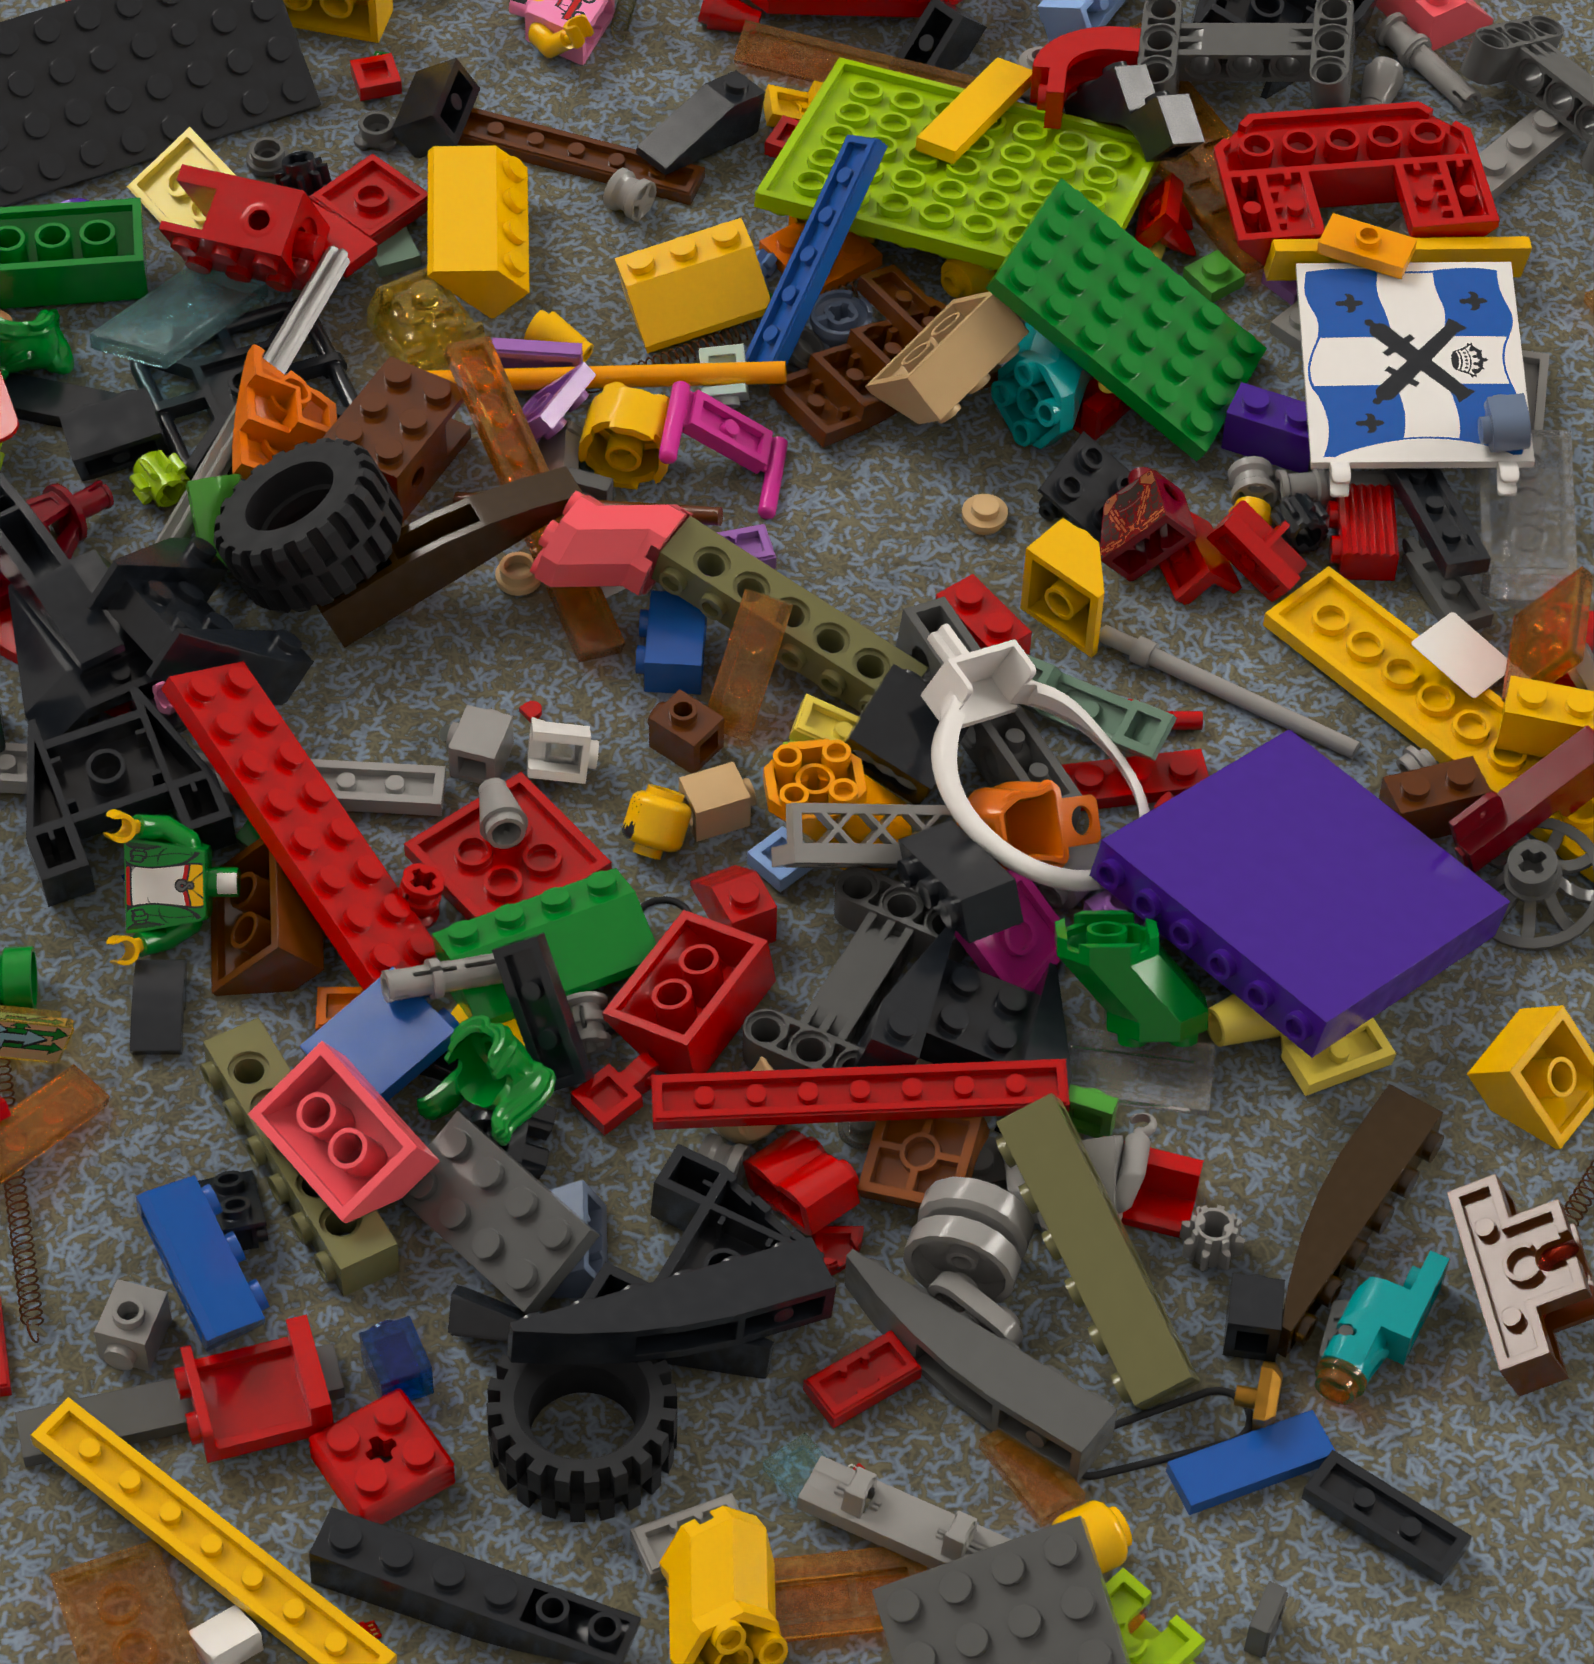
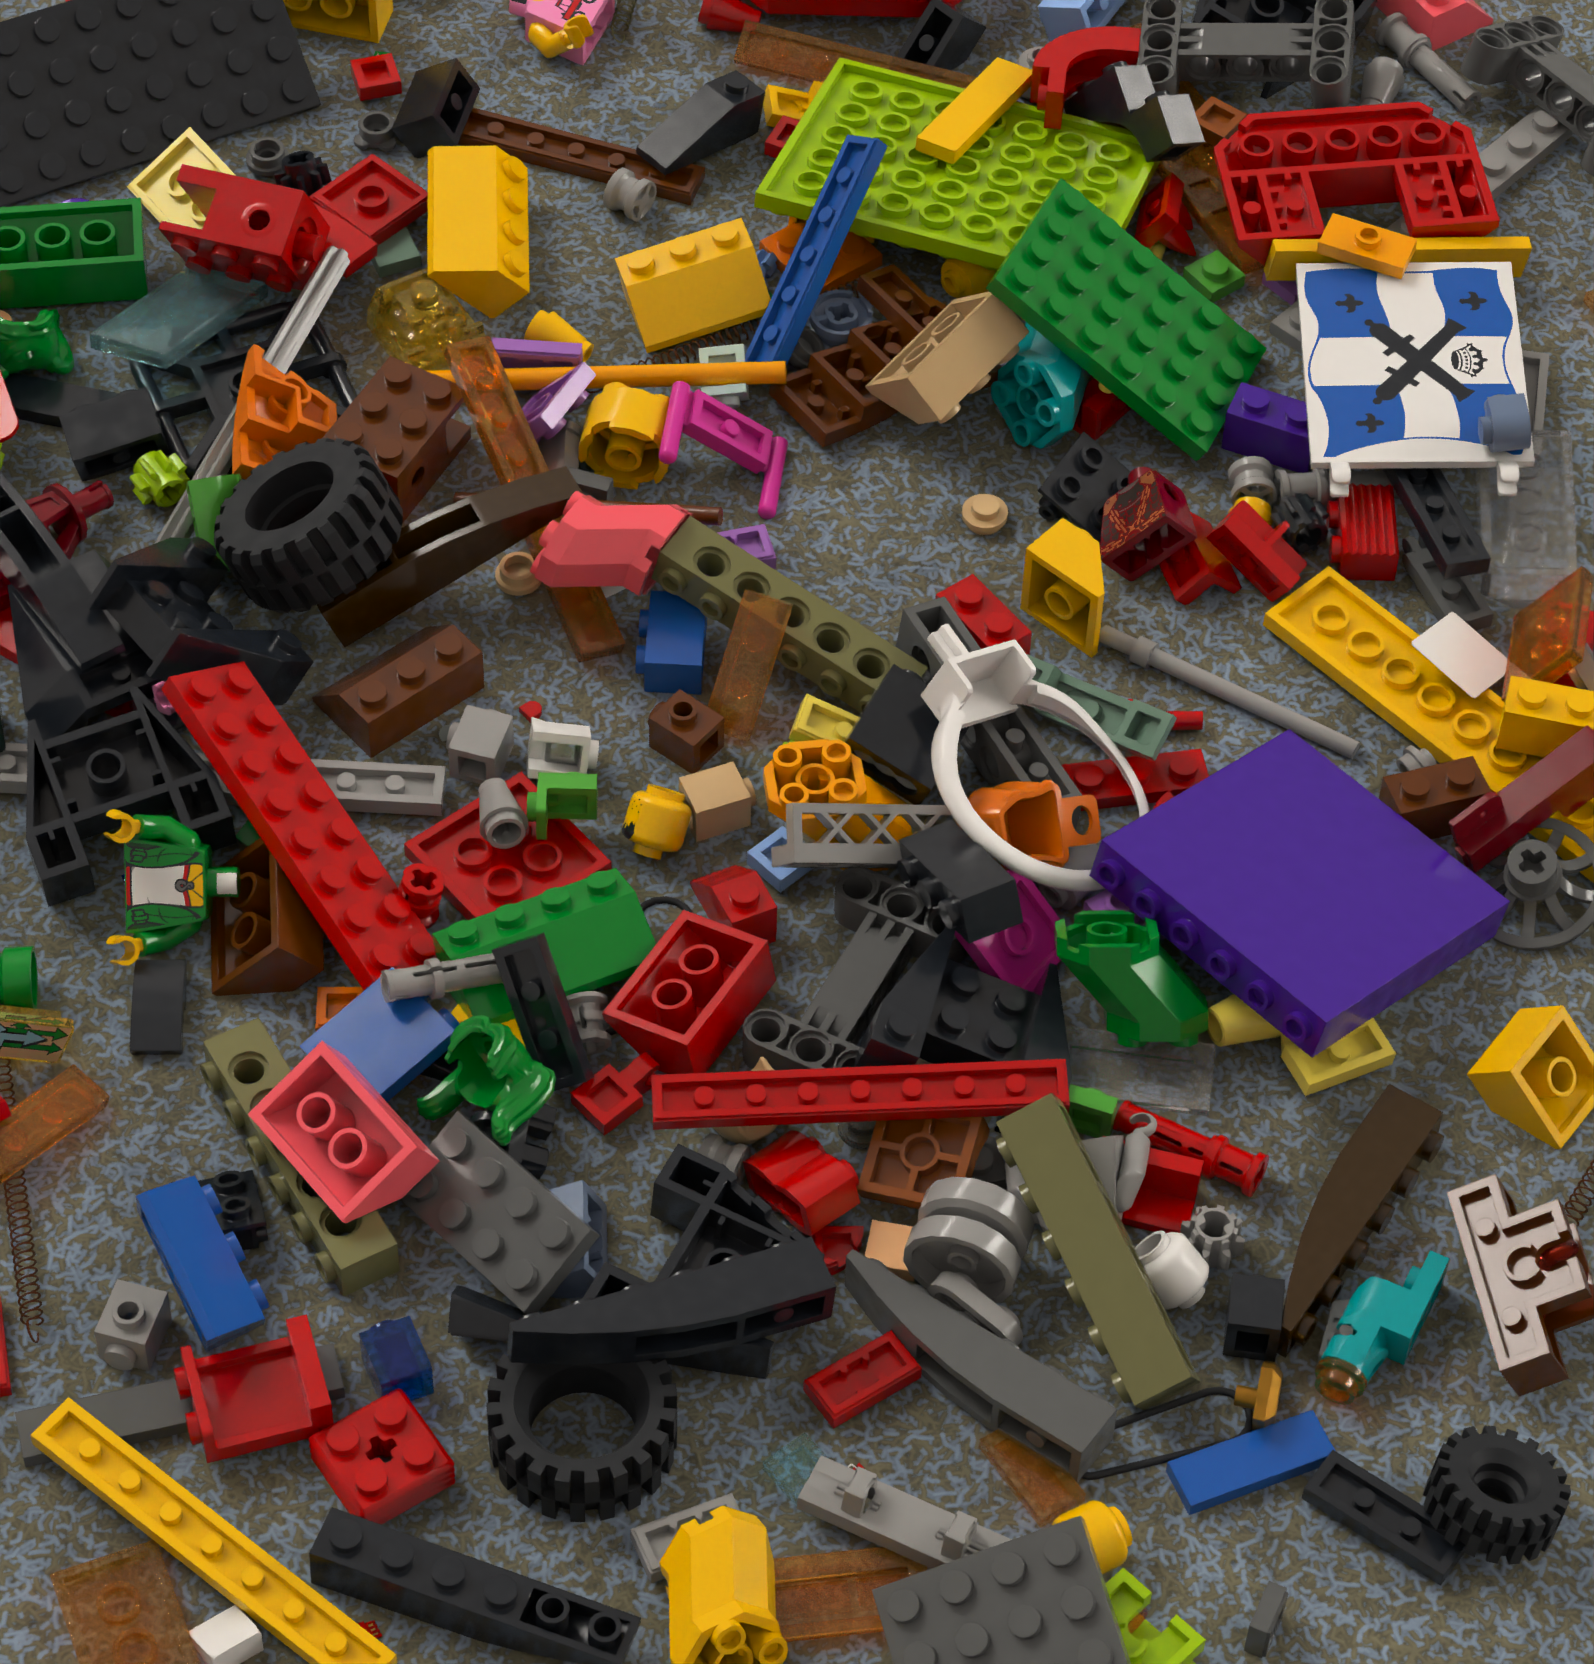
none -> reddish brown slope [312,624,484,758]
none -> bright green bracket [527,772,598,840]
none -> light nougat tile [865,1220,915,1282]
none -> red pin [1113,1100,1269,1197]
none -> white head [1135,1230,1209,1310]
none -> dark orange plate [1195,96,1248,146]
none -> black tyre [1423,1426,1571,1565]

